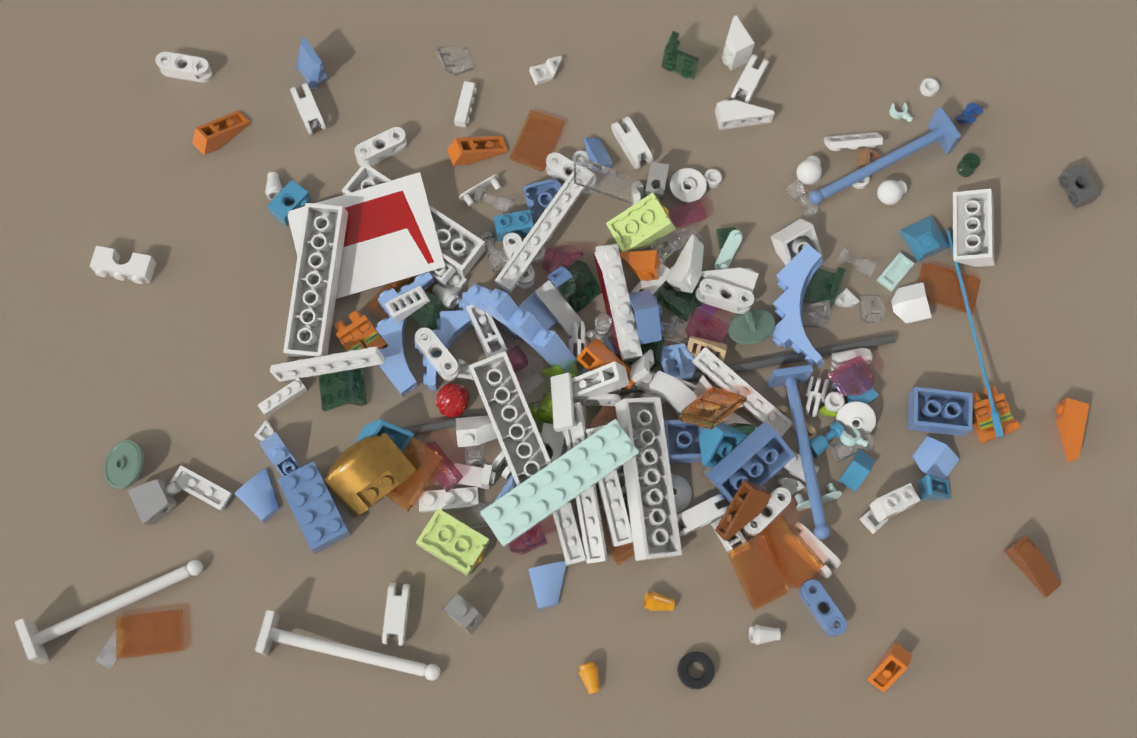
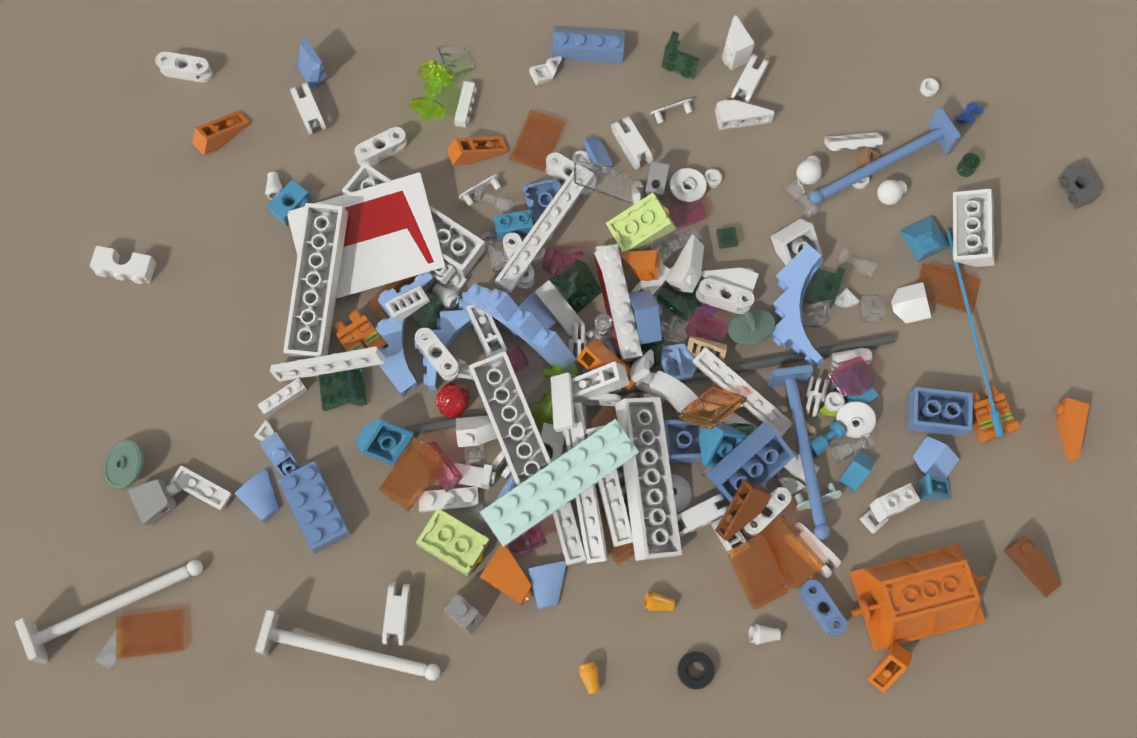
pearl gold slope [324,433,417,518] -> none
medium blue tile [547,266,572,287] -> none
white piece [670,375,717,398] -> none
light aqua piece [714,230,743,270] -> none
light aqua piece [840,428,869,447] -> none
light aqua tile [876,253,915,292] -> none
light aqua piece [889,103,913,123] -> none
none -> clear neon green piece [409,61,455,120]
none -> orange slope [480,544,533,605]
none -> medium blue slope [552,26,624,64]
none -> white piece [650,98,692,124]
none -> orange piece [849,543,986,651]

